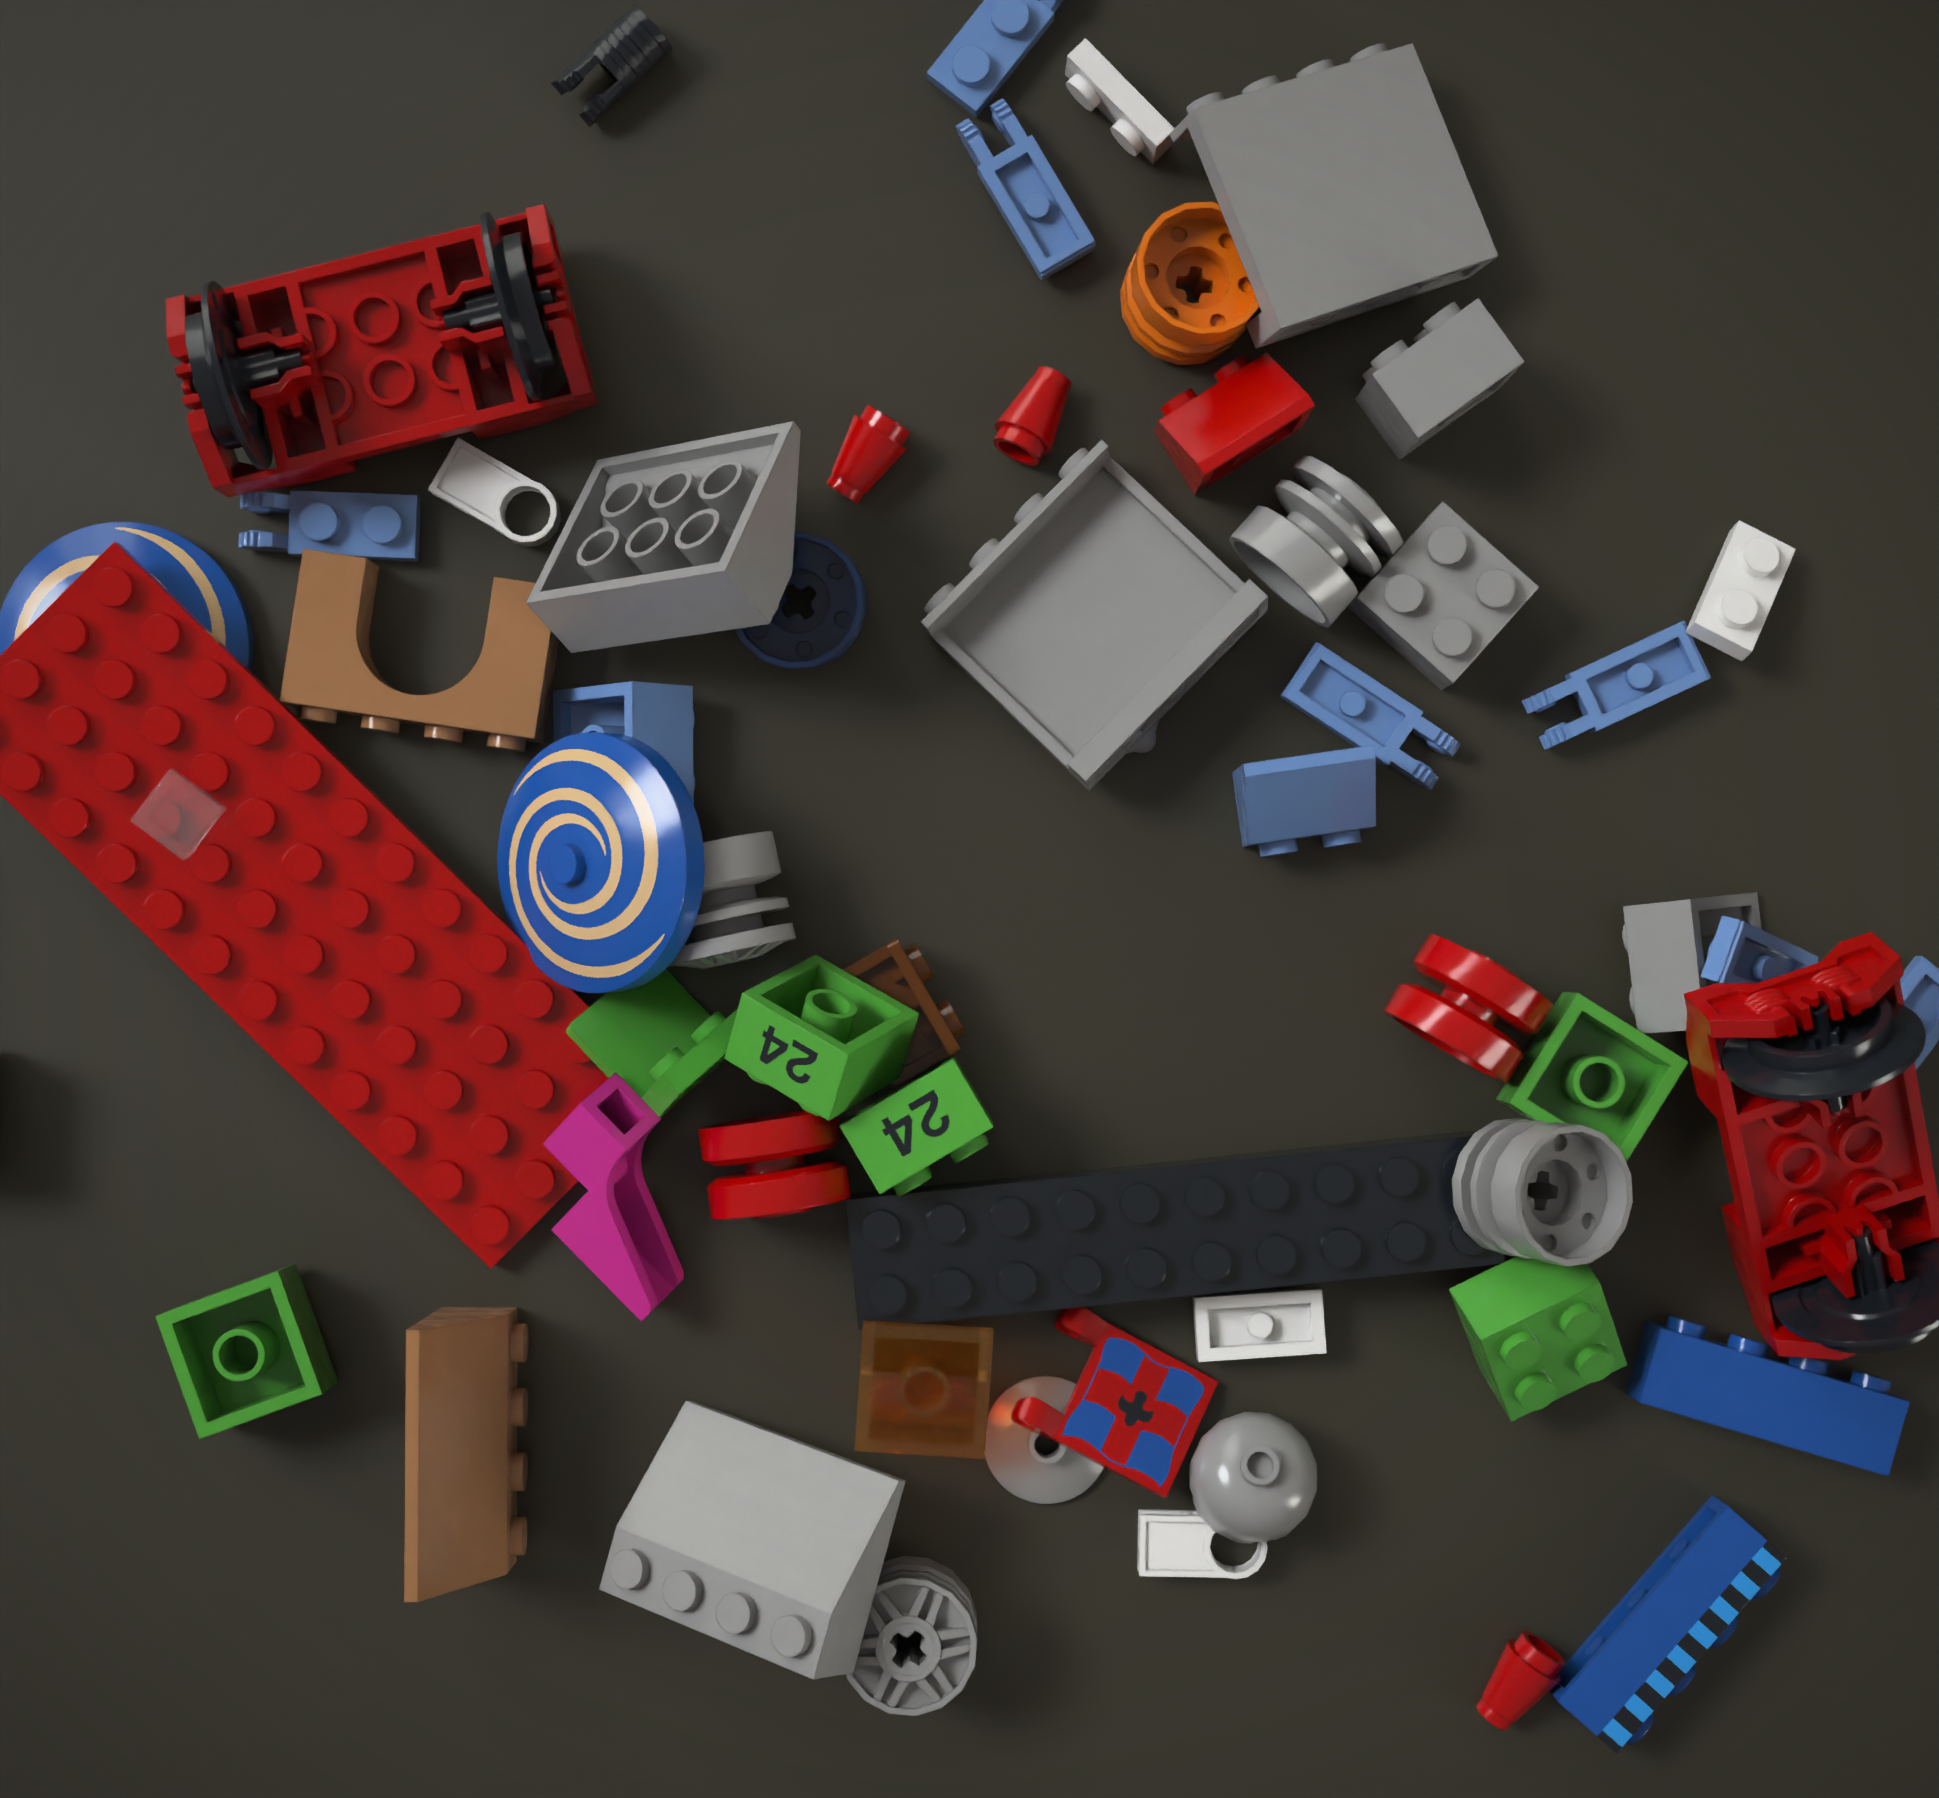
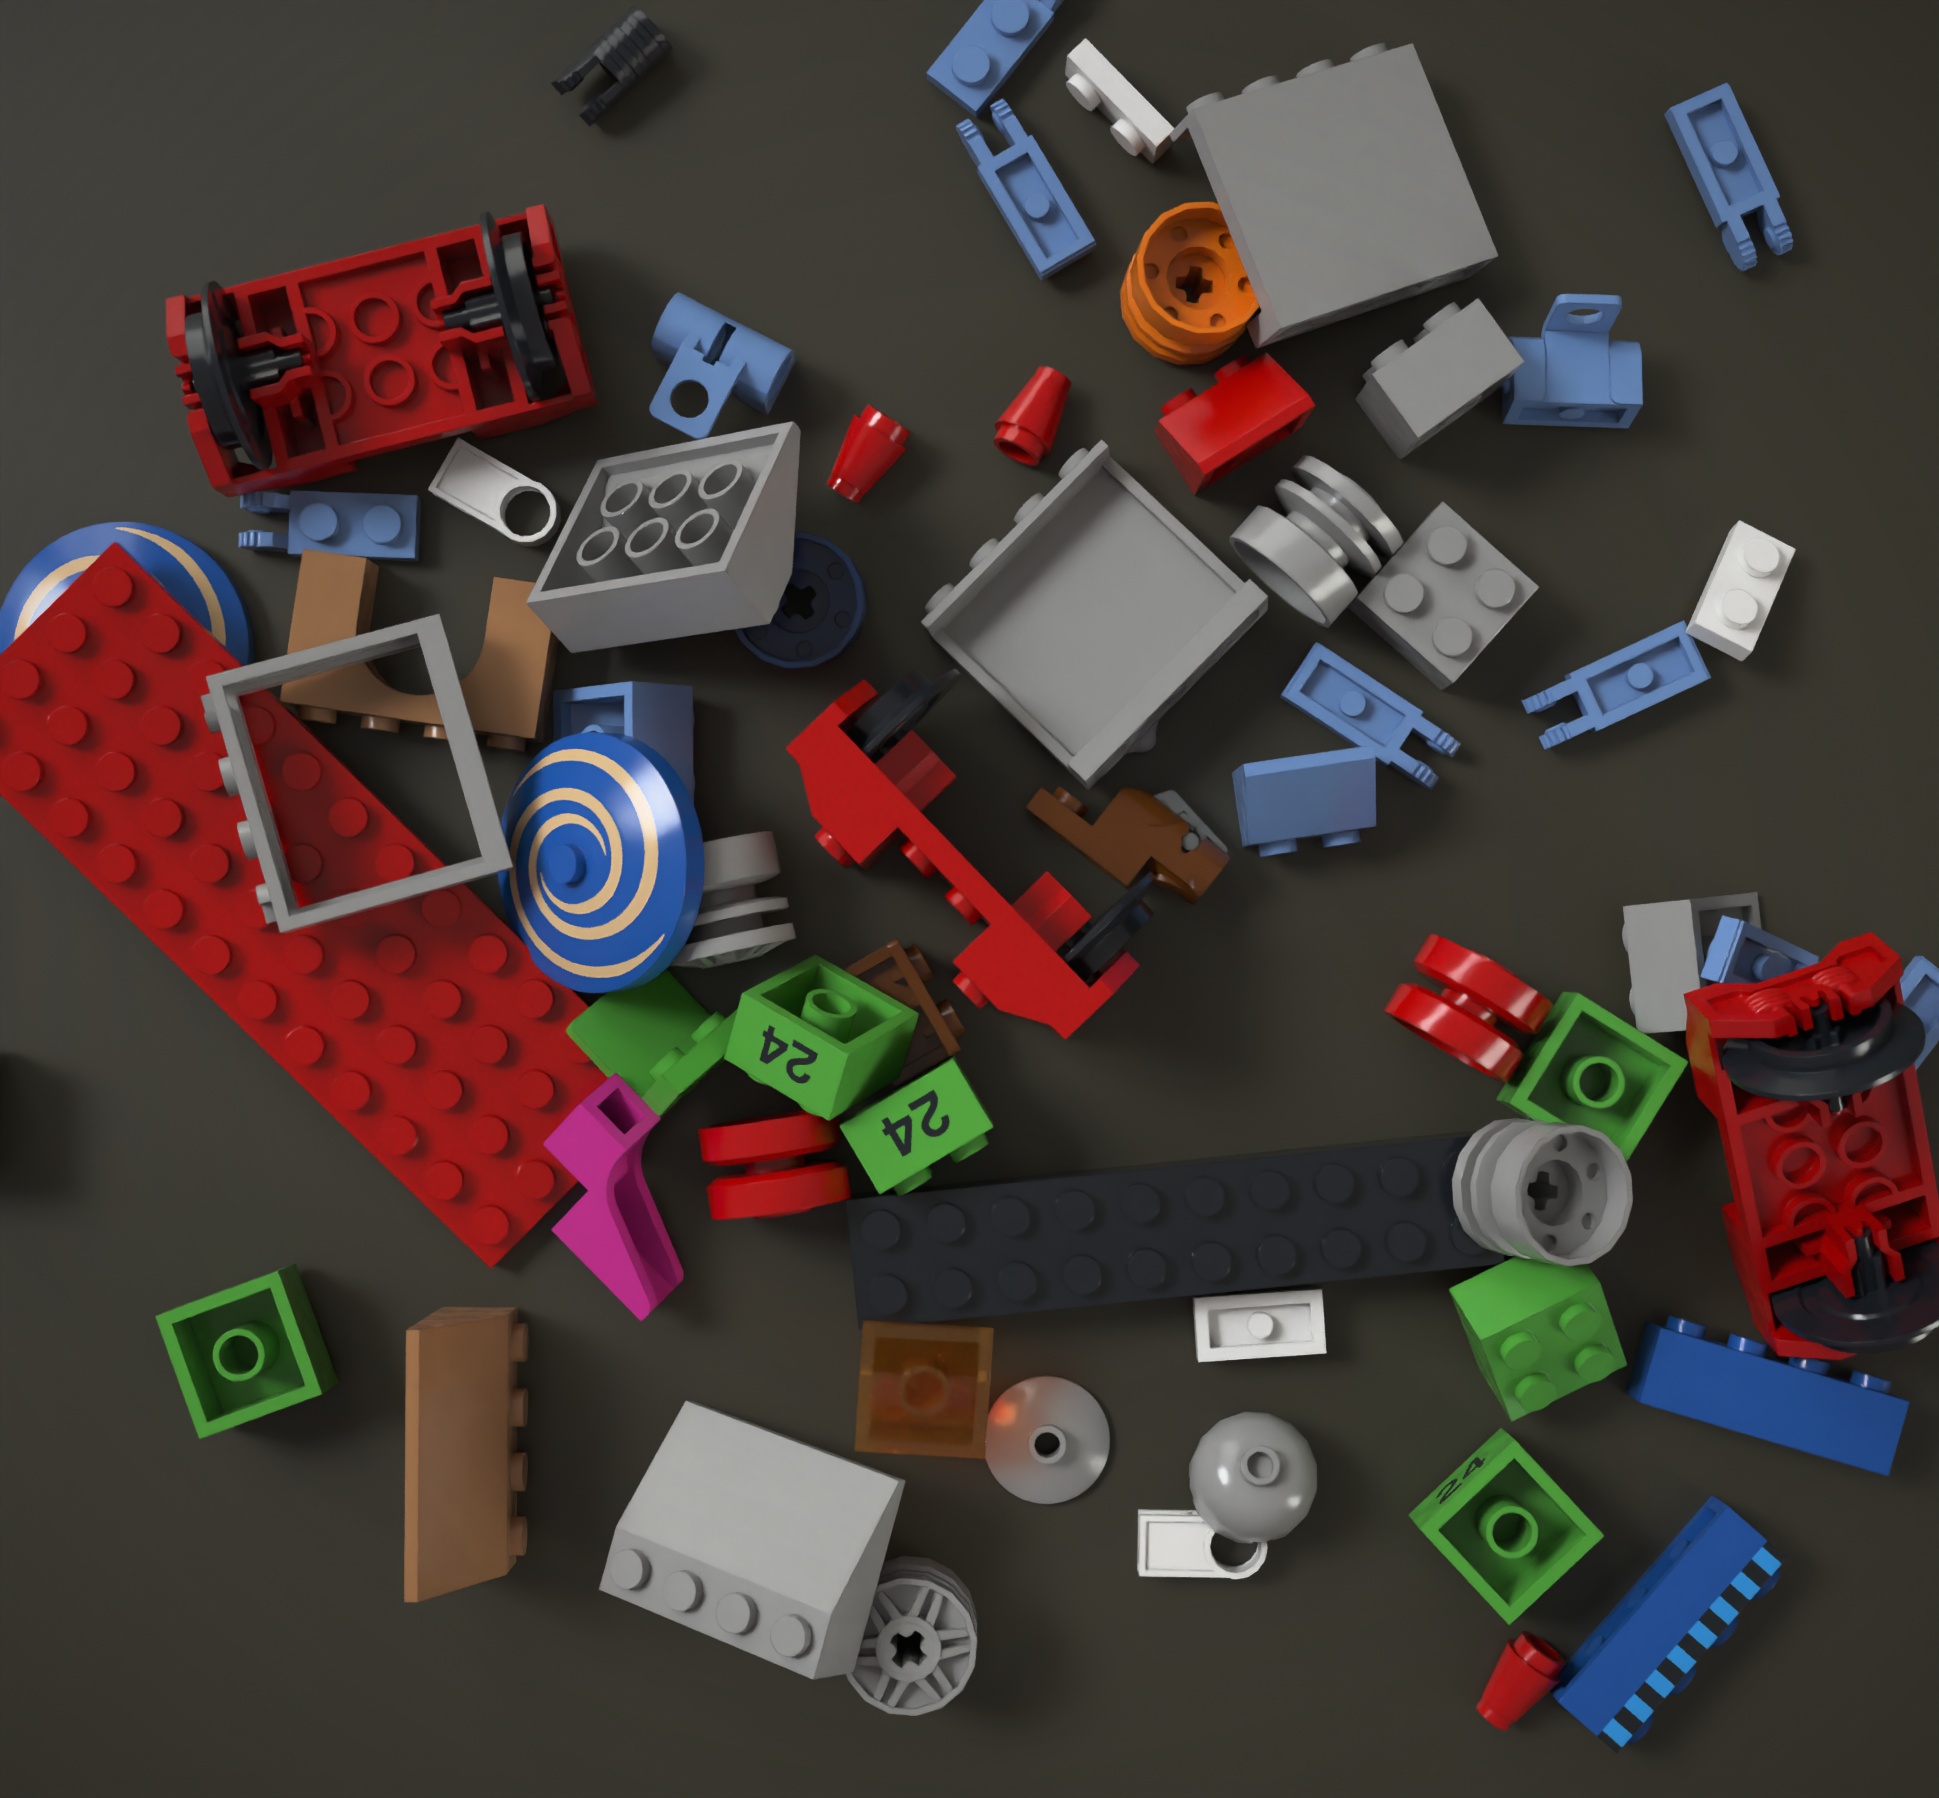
clear tile [130,768,227,860] -> none
red flag [1011,1307,1219,1498] -> none
none -> light grey window [201,614,514,933]
none -> medium blue piece [649,292,796,440]
none -> red piece [785,668,1155,1040]
none -> reddish brown plate [1024,786,1231,905]
none -> bright green brick [1408,1428,1604,1625]
none -> medium blue piece [1502,293,1643,428]
none -> medium blue hinge [1664,83,1793,271]

